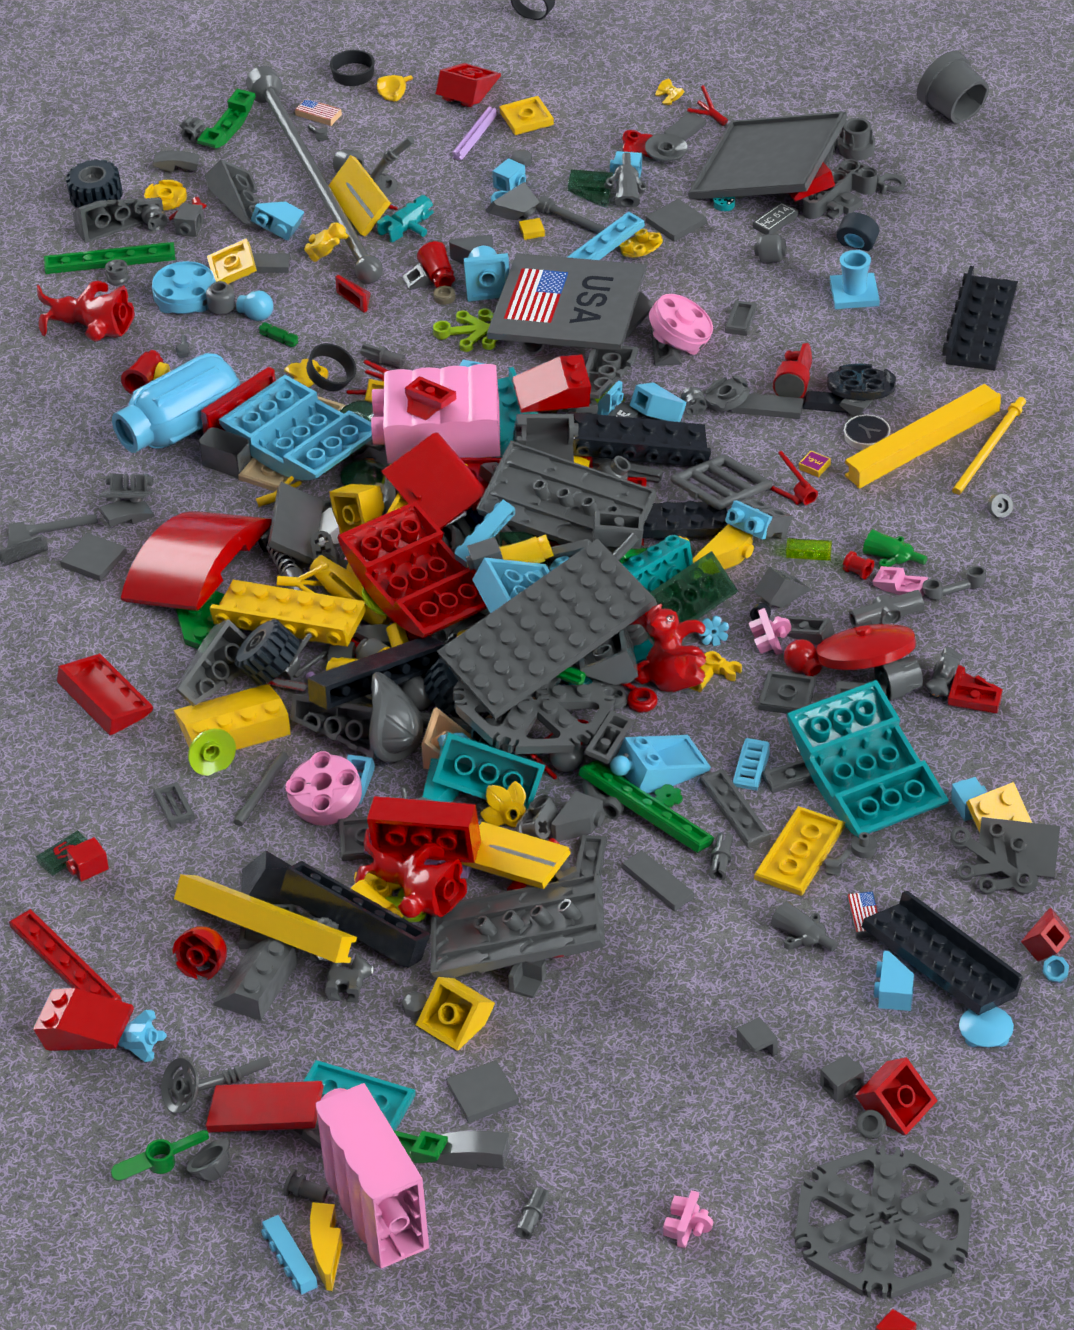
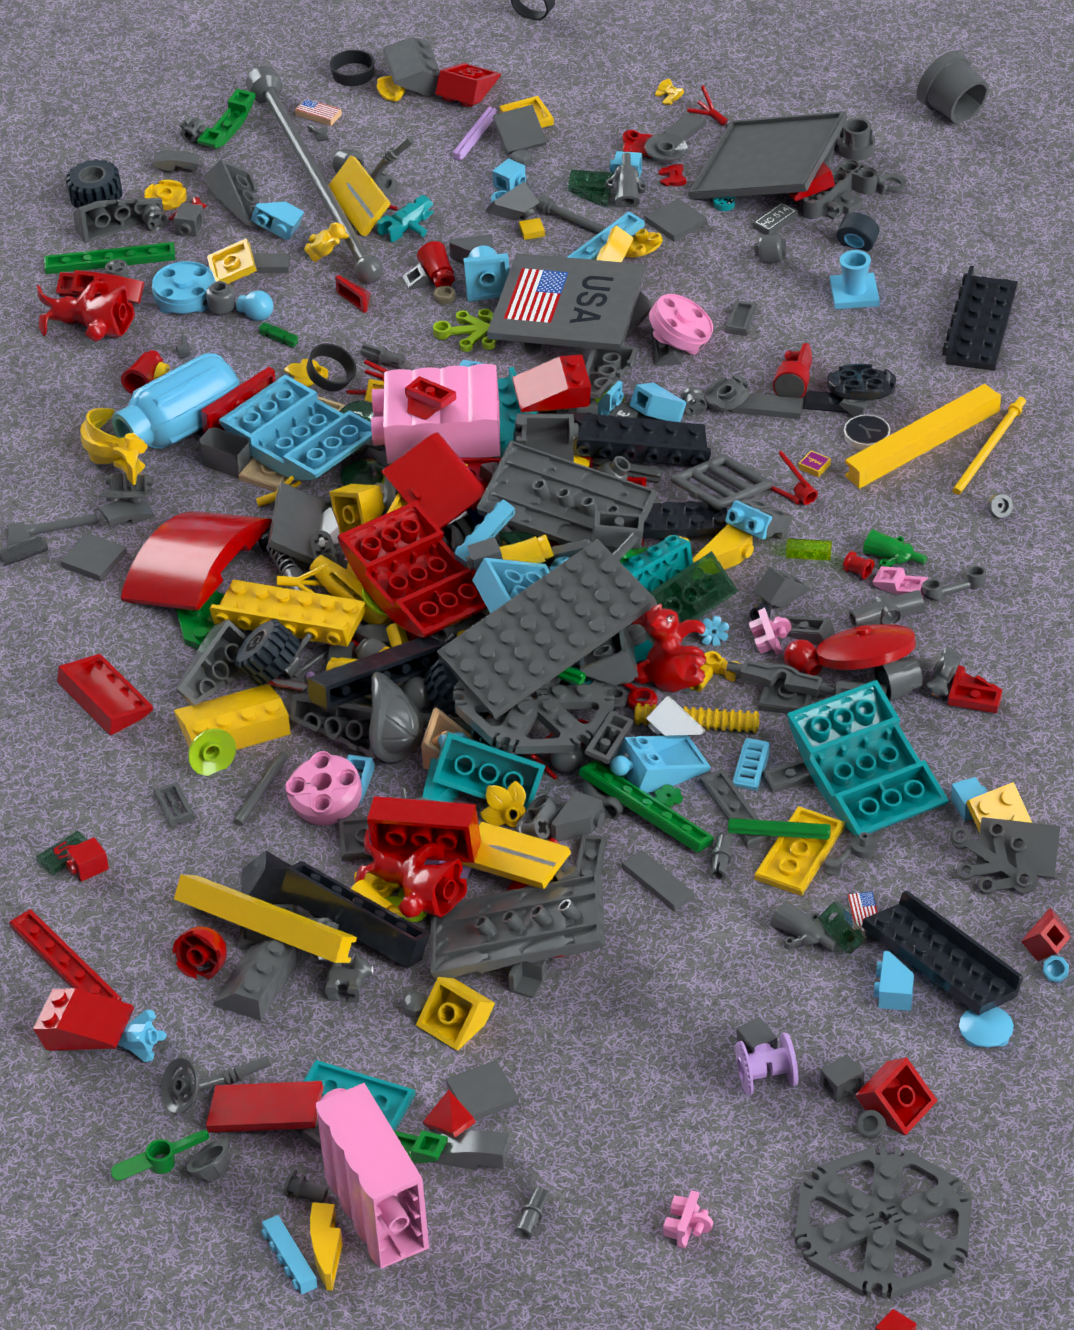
none -> red slope [55,270,145,304]
none -> yellow piece [80,408,148,485]
none -> dark grey slope [383,37,440,97]
none -> red slope [423,1090,476,1138]
none -> dark grey tile [492,105,547,155]
none -> yellow slope [596,225,633,262]
none -> yellow piece [634,703,759,733]
none -> white slope [647,696,706,736]
none -> red piece [658,164,687,187]
none -> dark grey piece [726,660,836,696]
none -> green axle [728,818,831,840]
none -> lavender hose [735,1032,798,1095]
none -> clear green leg [818,902,867,954]

